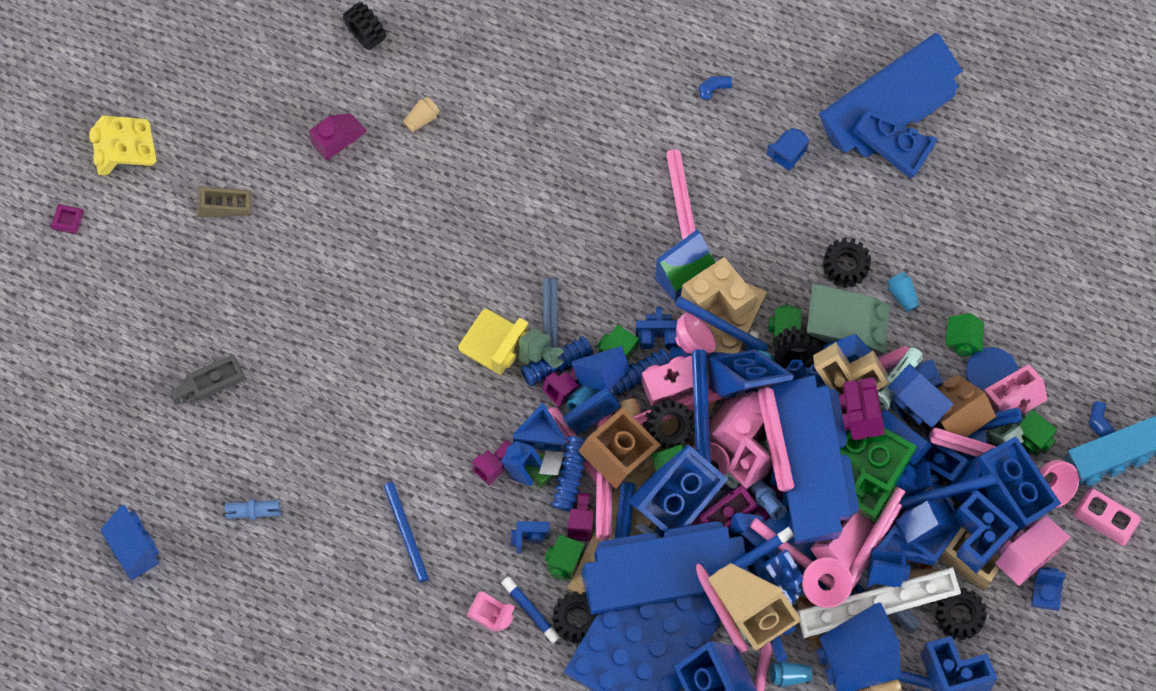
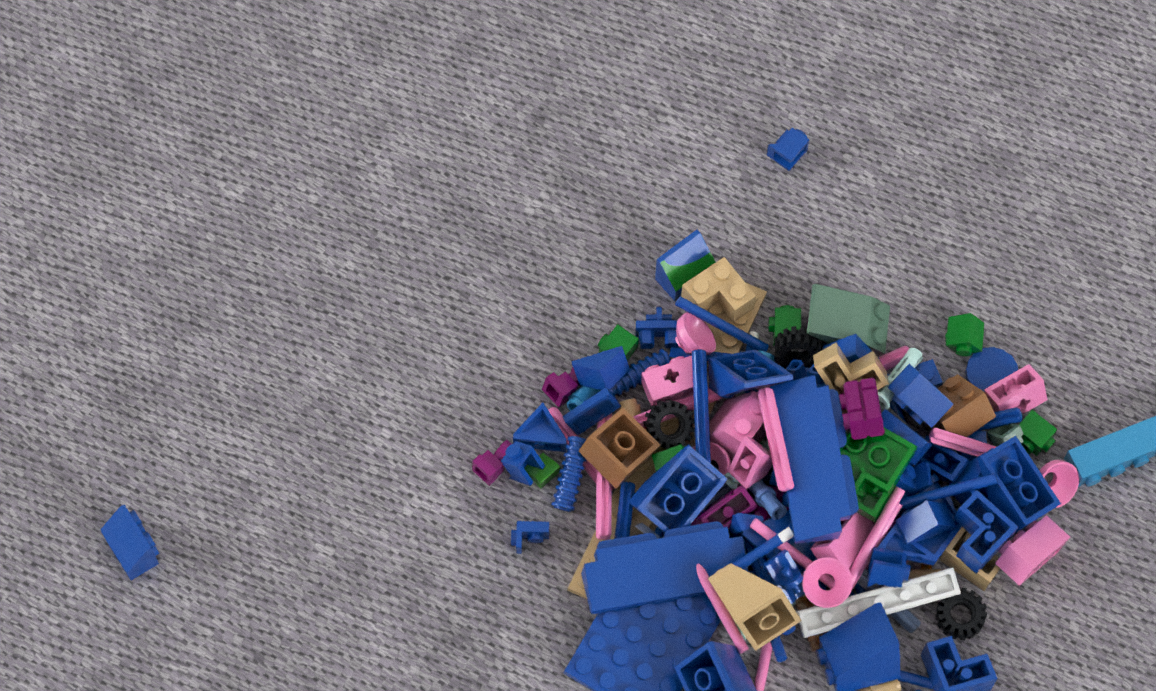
magenta tile [51,204,84,235] -> none
light yellow bracket [89,115,156,175] -> none
dark grey hinge [171,355,246,405] -> none
dark tan slope [197,186,251,217] -> none
medium blue pin [225,499,281,520] -> none
magenta slope [309,113,367,161] -> none
black tyre [343,2,387,50] -> none
blue bar [384,482,429,583] -> none
tan cone [402,97,440,133] -> none
light yellow bracket [458,309,529,376] -> none
bright pink bracket [467,591,515,632] -> none
blue bar [501,577,561,645] -> none
sand green piece [519,328,564,368] -> none
blue piece [521,336,593,387] -> none
white sticker [539,451,564,475] -> none
sand blue axle [543,278,558,348] -> none
green brick [544,534,585,581] -> none
black tyre [553,591,598,644] -> none
magenta piece [567,493,594,542] -> none
bright pink axle [667,149,695,240] -> none
blue arm [698,76,732,99] -> none
dark azure cone [770,661,812,688] -> none
blue slope [818,33,963,157] -> none
black tyre [823,238,871,288] -> none
blue wing [852,110,938,179] -> none
dark azure cone [887,272,920,313] -> none
blue bracket [1031,567,1066,611] -> none
bright pink piece [1073,488,1141,546] -> none
blue arm [1089,401,1115,437] -> none

